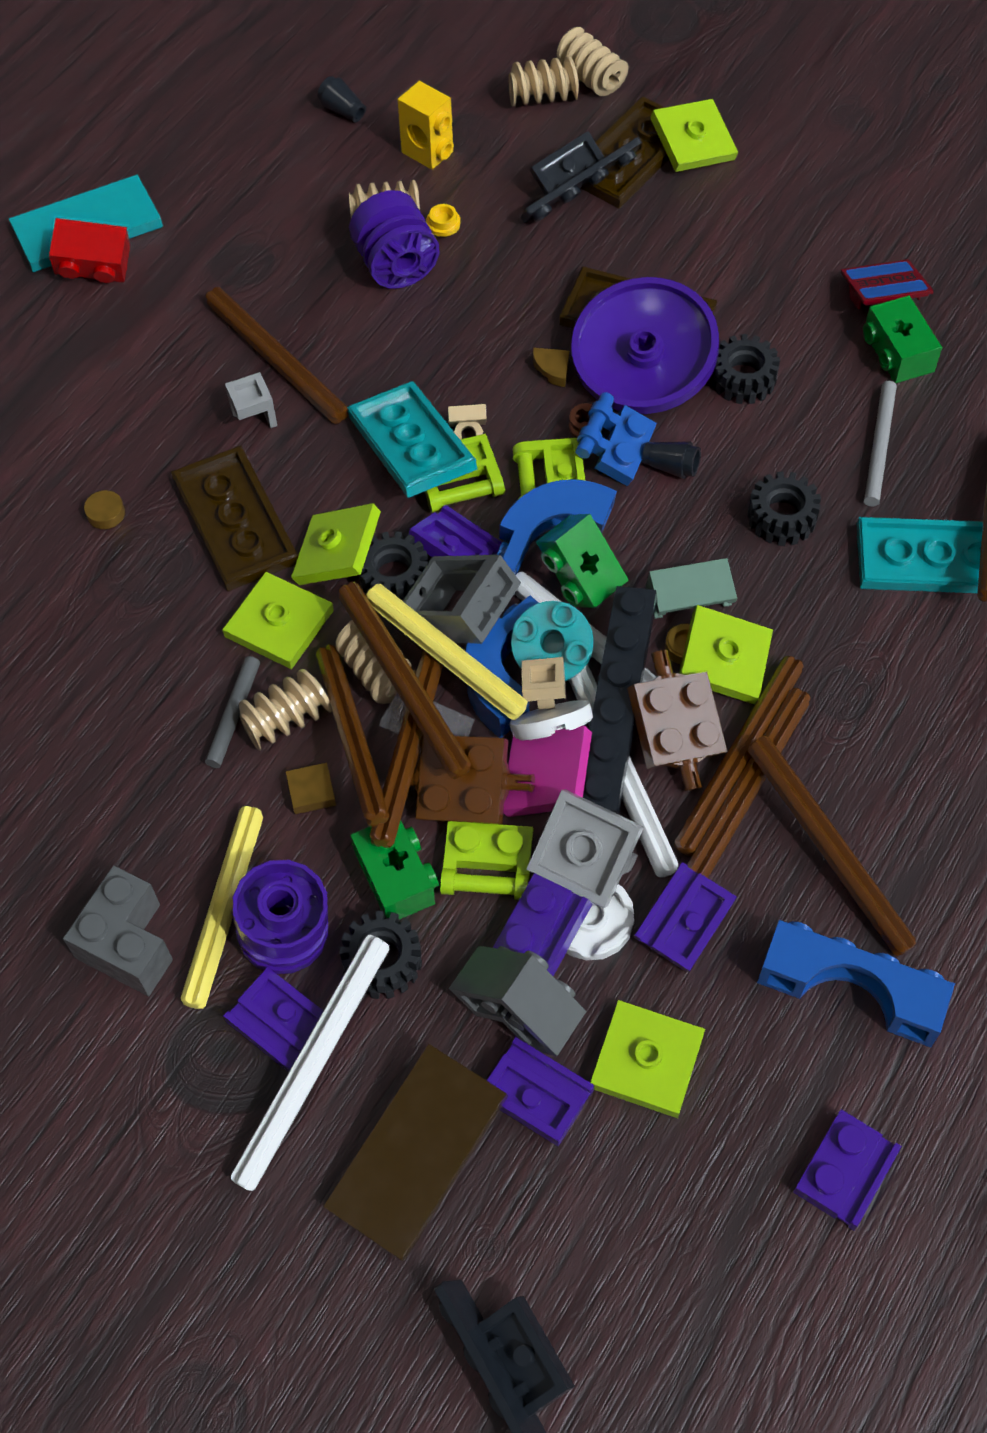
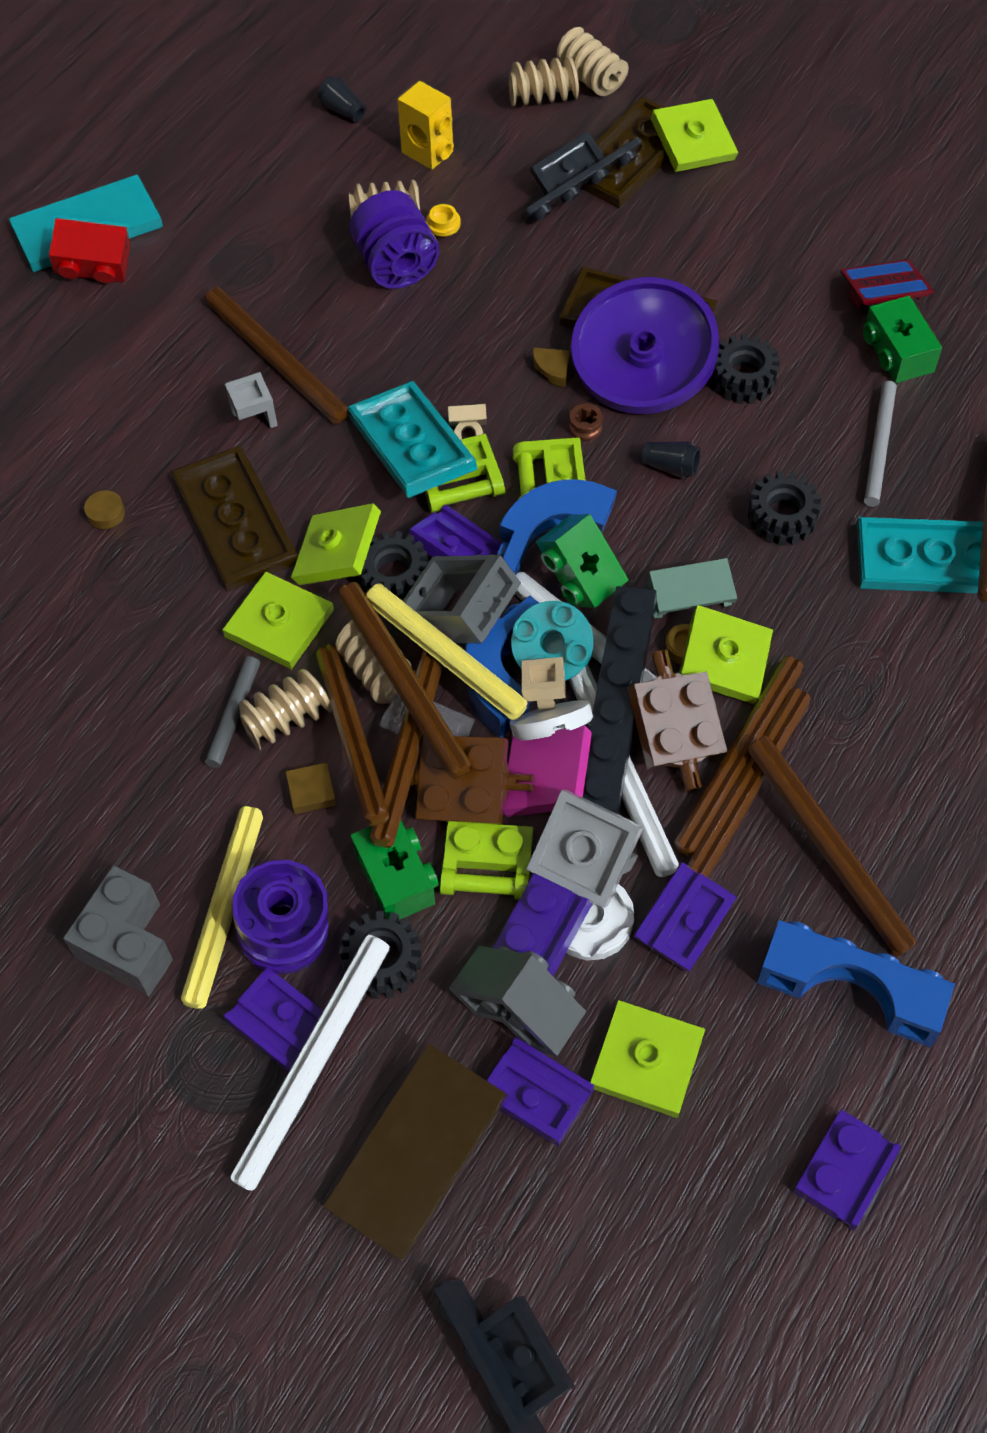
blue plate [575,392,657,486] -> none

